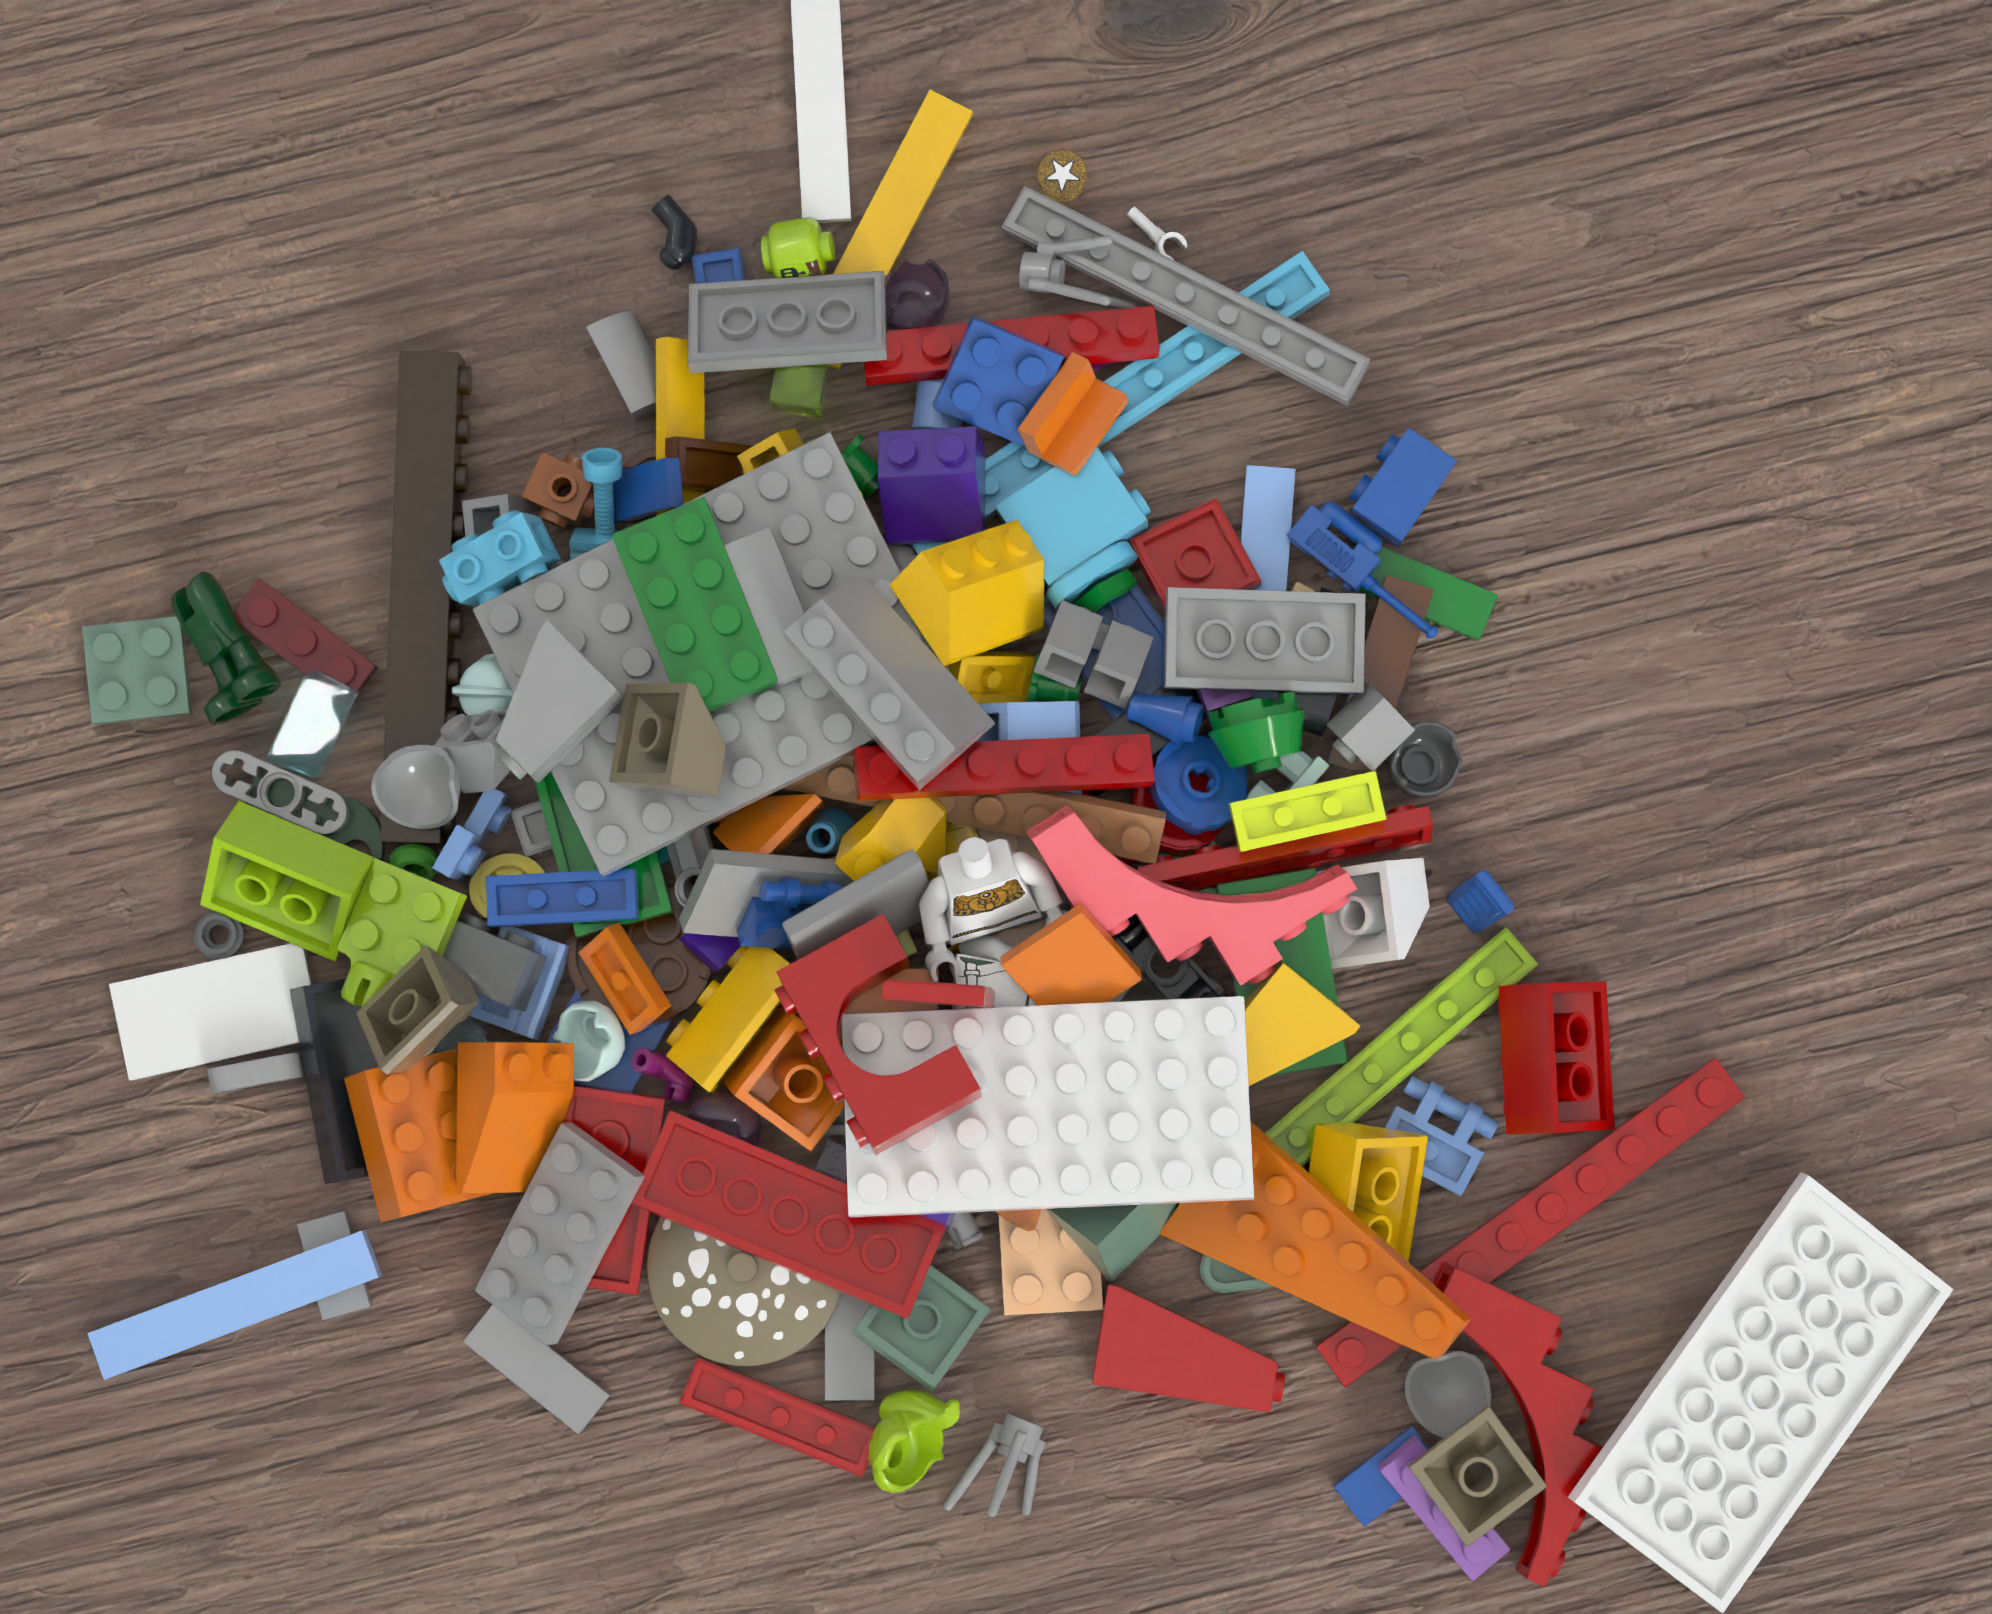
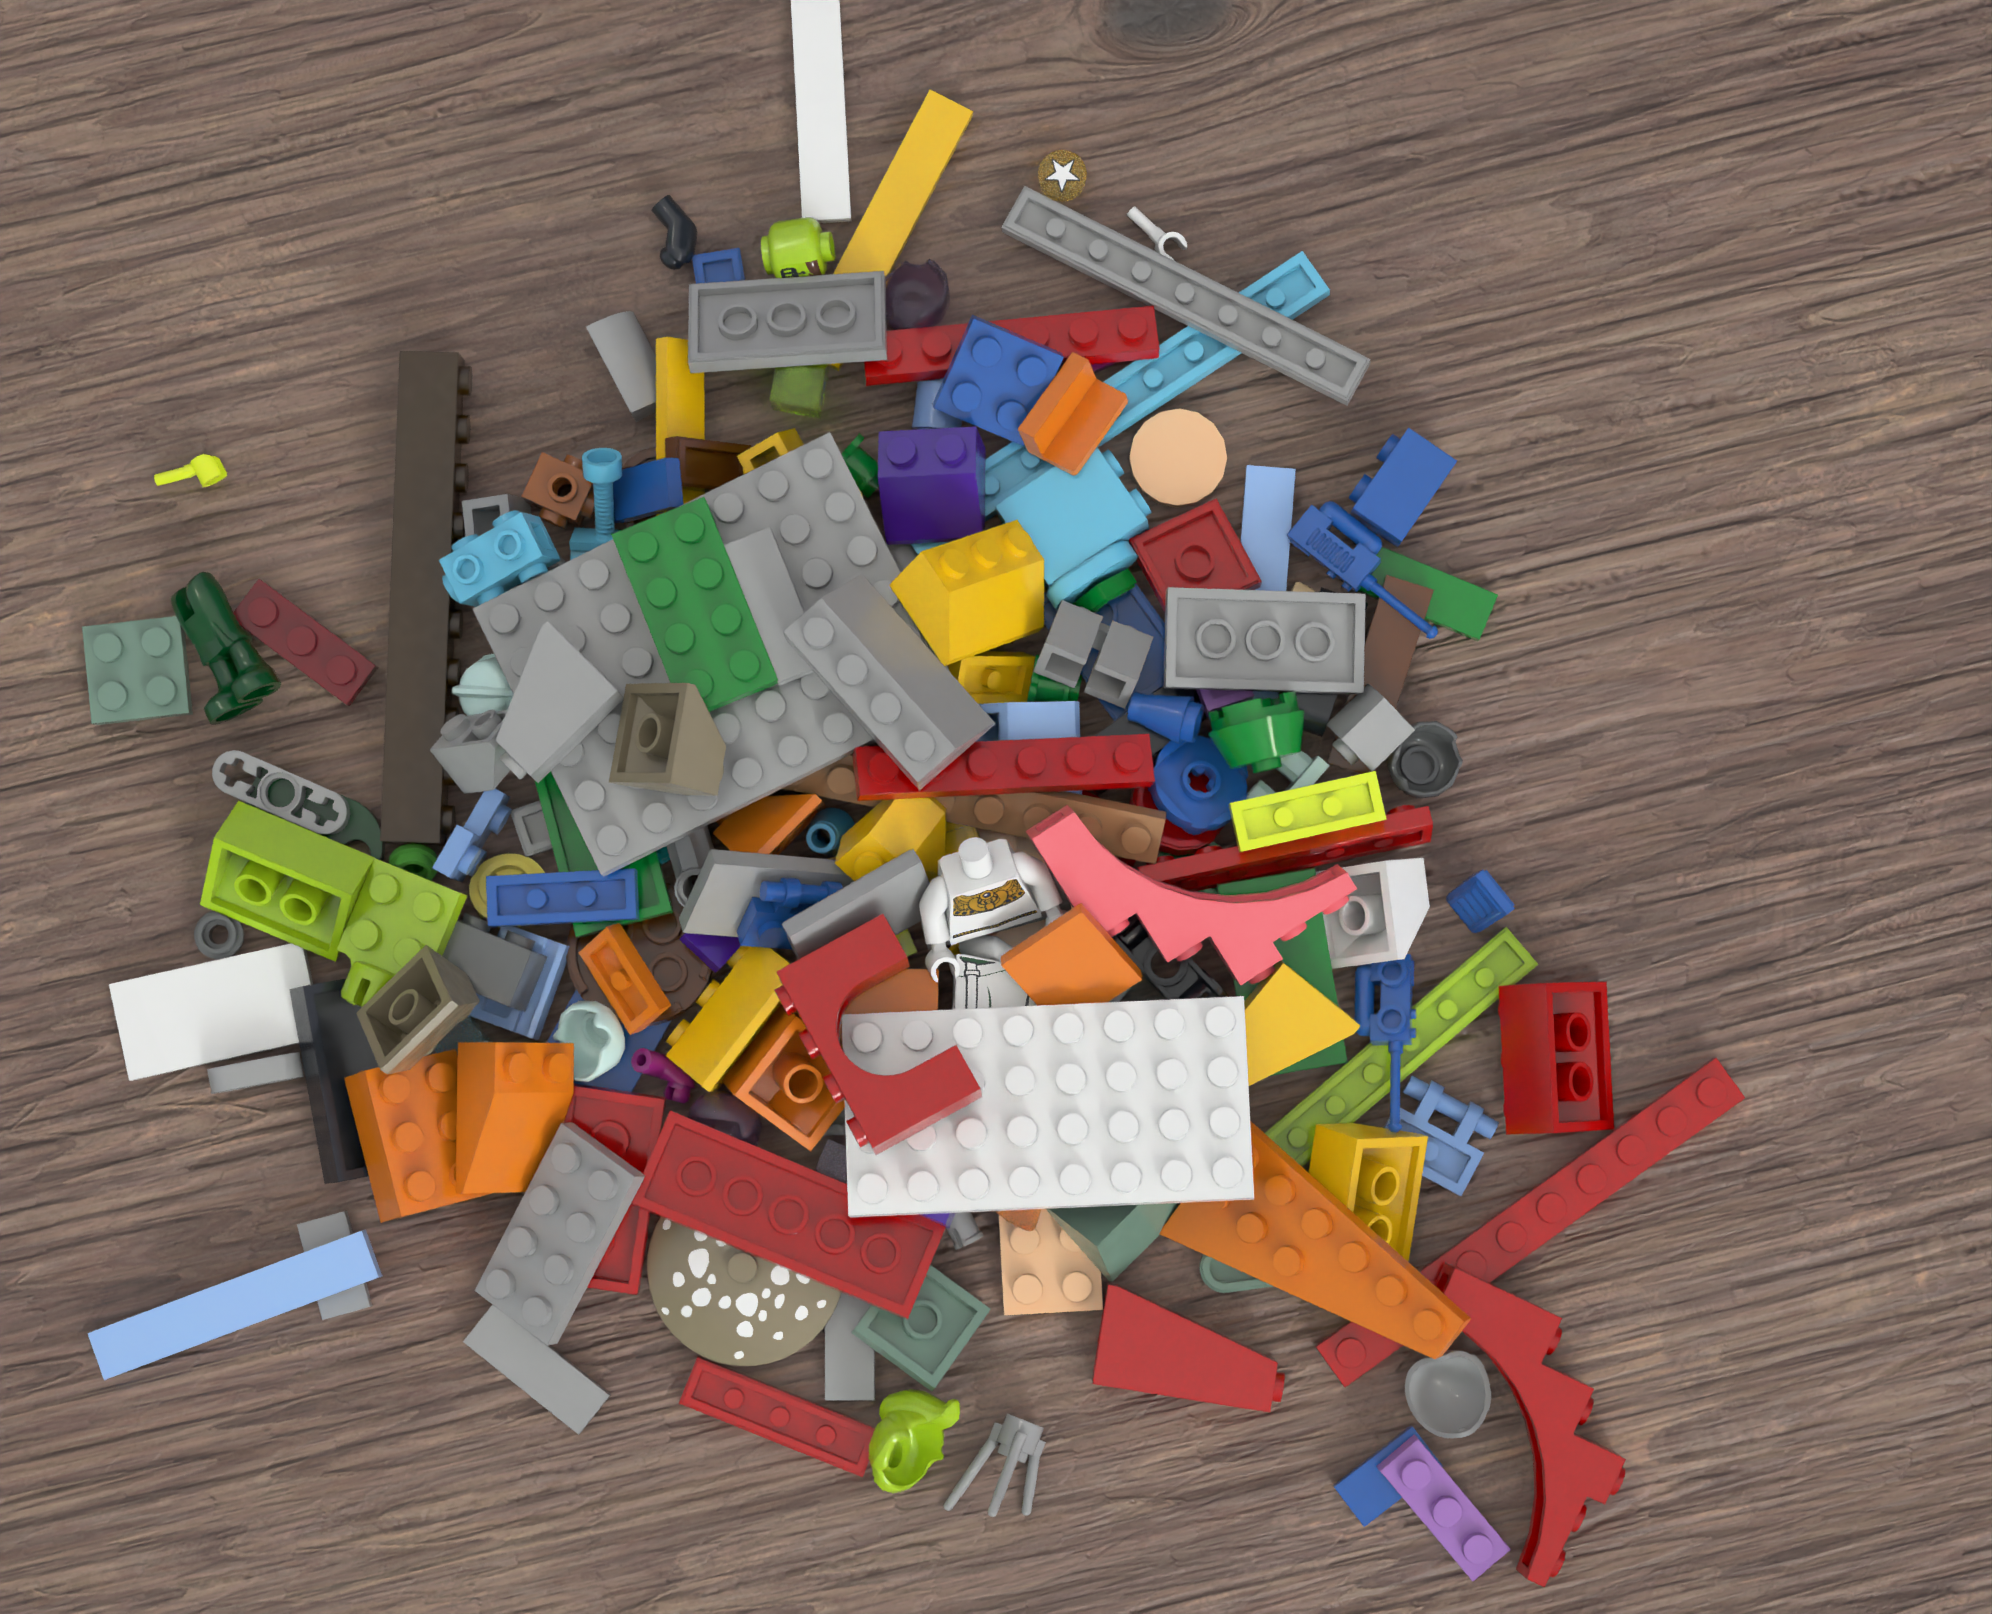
clear light blue slope [266,670,358,778] -> none
light grey helmet [371,745,461,829] -> none
red tile [882,979,995,1008] -> none
light grey plant [1019,235,1136,309] -> none
dark tan slope [1408,1405,1547,1547] -> none
white plate [1568,1172,1953,1613] -> none
none -> neon yellow hand [154,454,227,487]
none -> light nougat tile [1129,408,1227,508]
none -> blue piece [1354,954,1417,1133]

